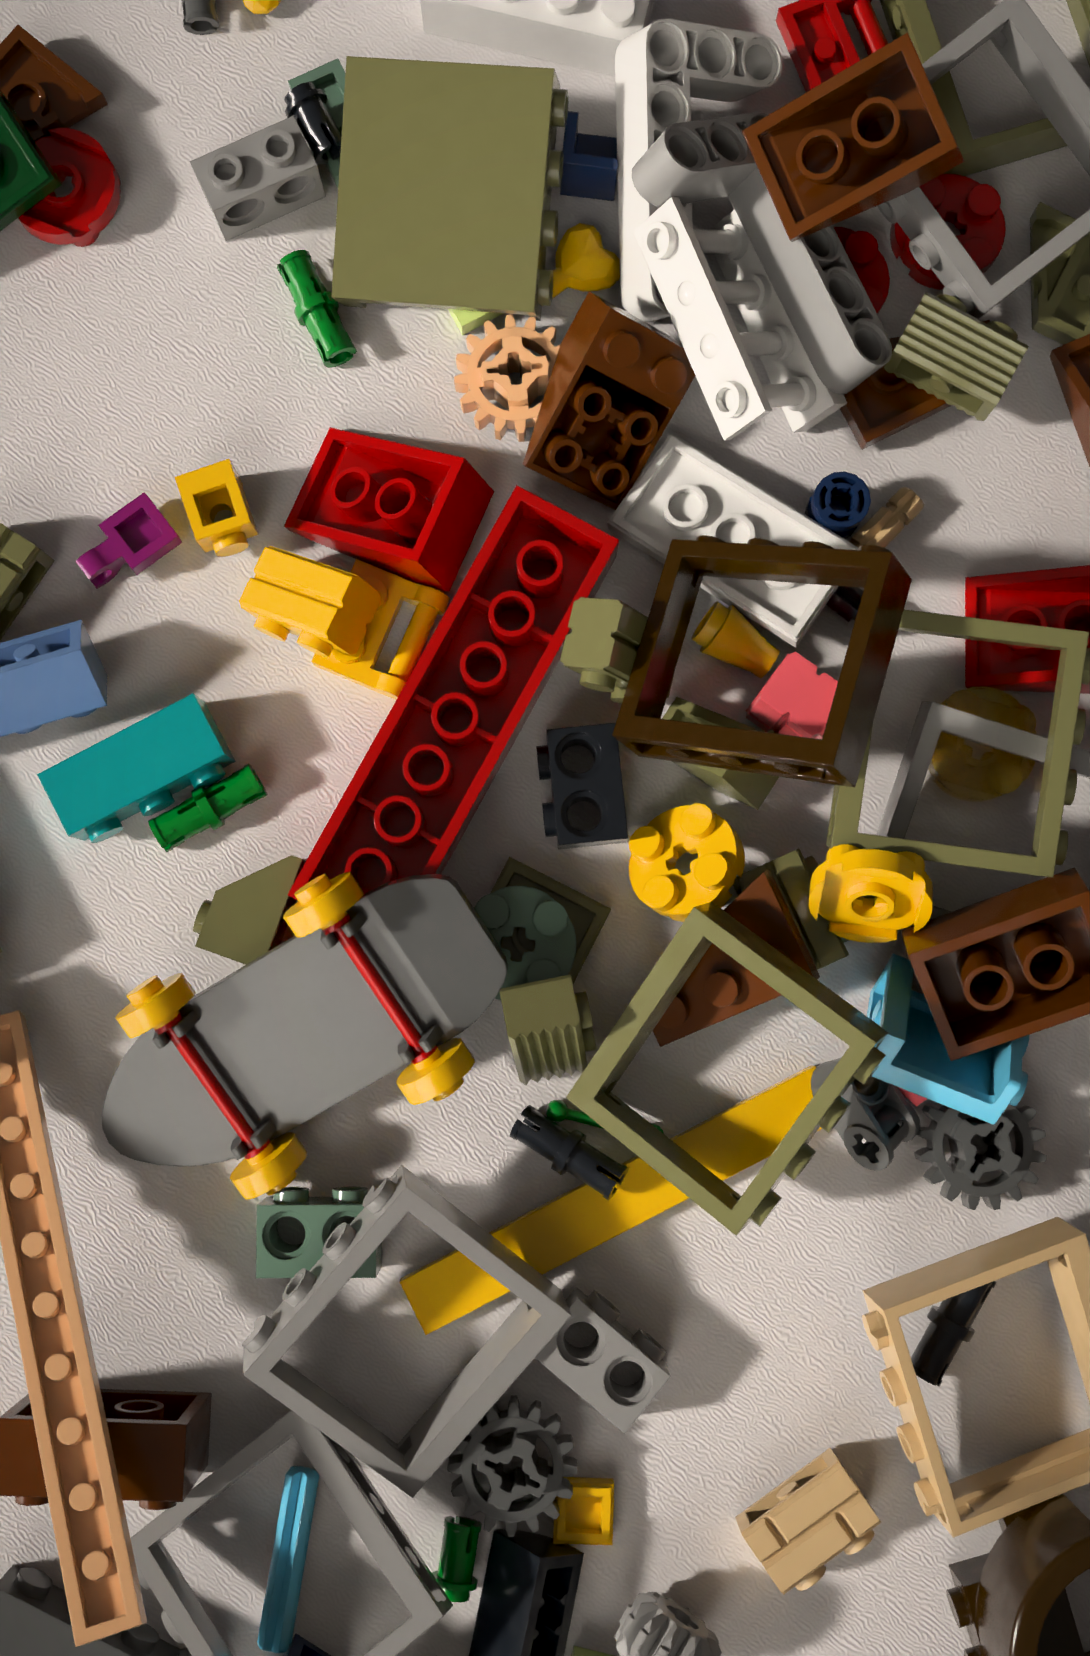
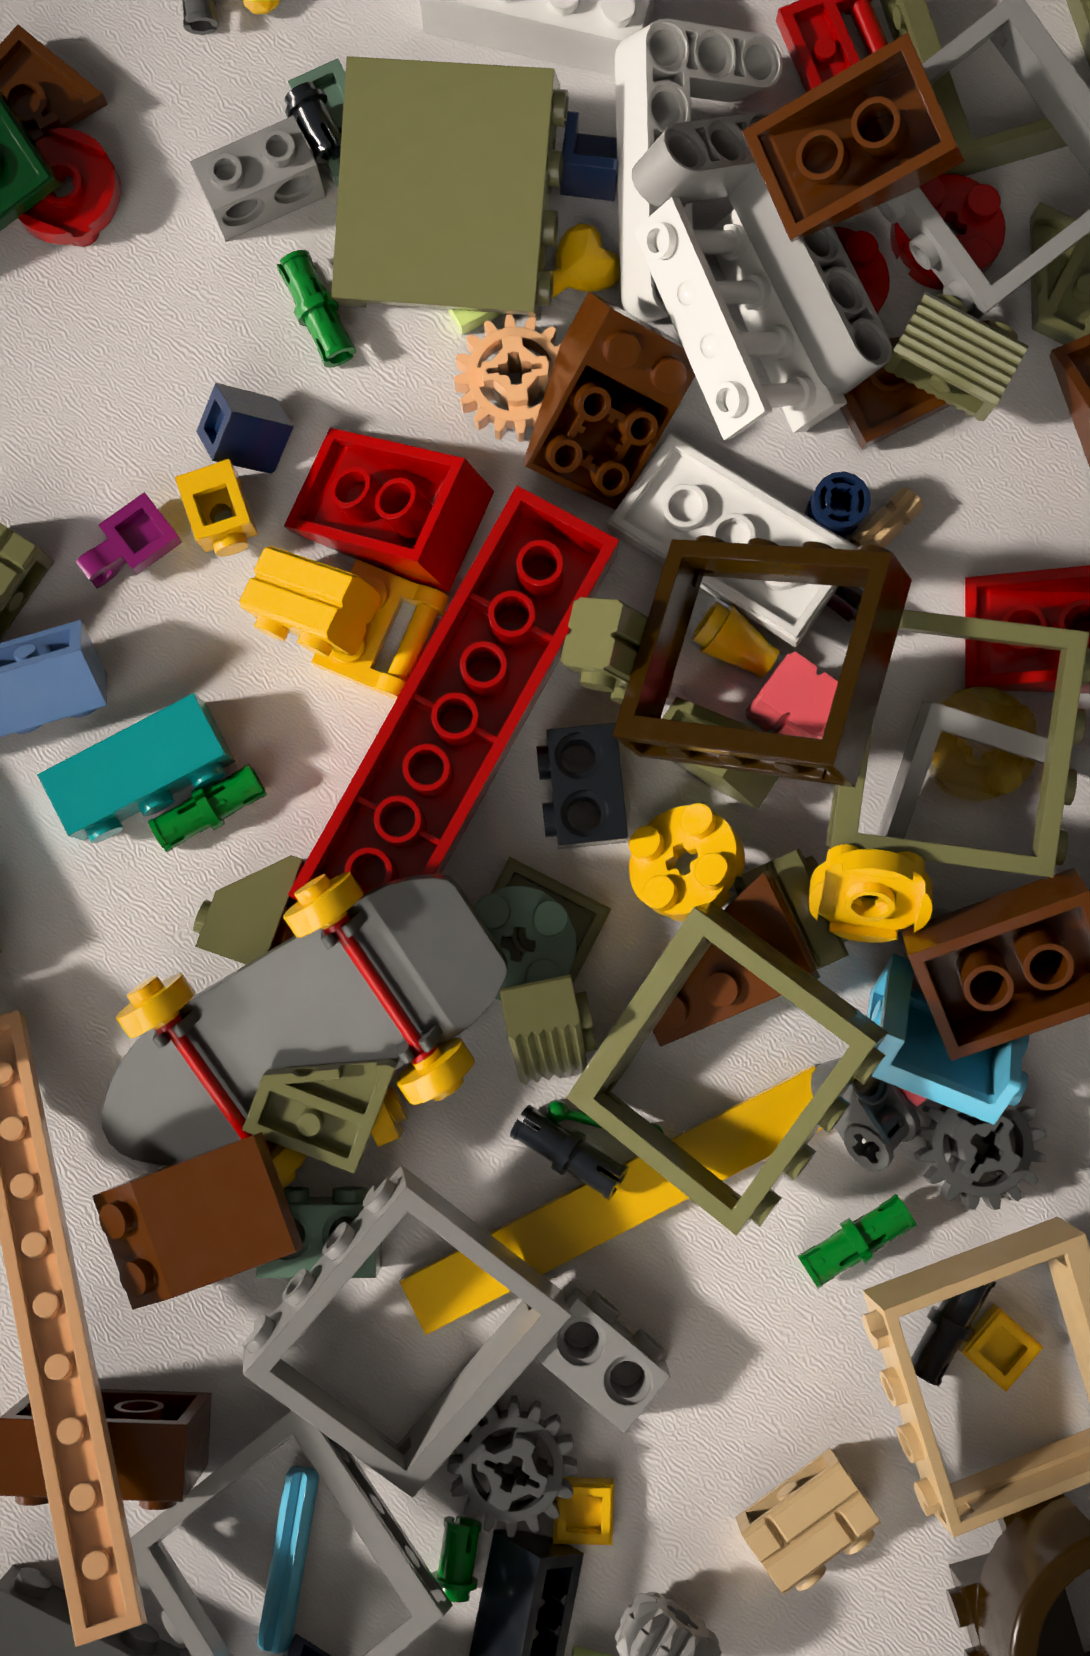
none -> reddish brown slope [92,1132,304,1310]
none -> dark blue panel [196,382,294,474]
none -> olive wing [242,1059,398,1174]
none -> yellow plate [371,1087,408,1147]
none -> green pin [797,1194,918,1289]
none -> yellow tile [958,1303,1044,1392]

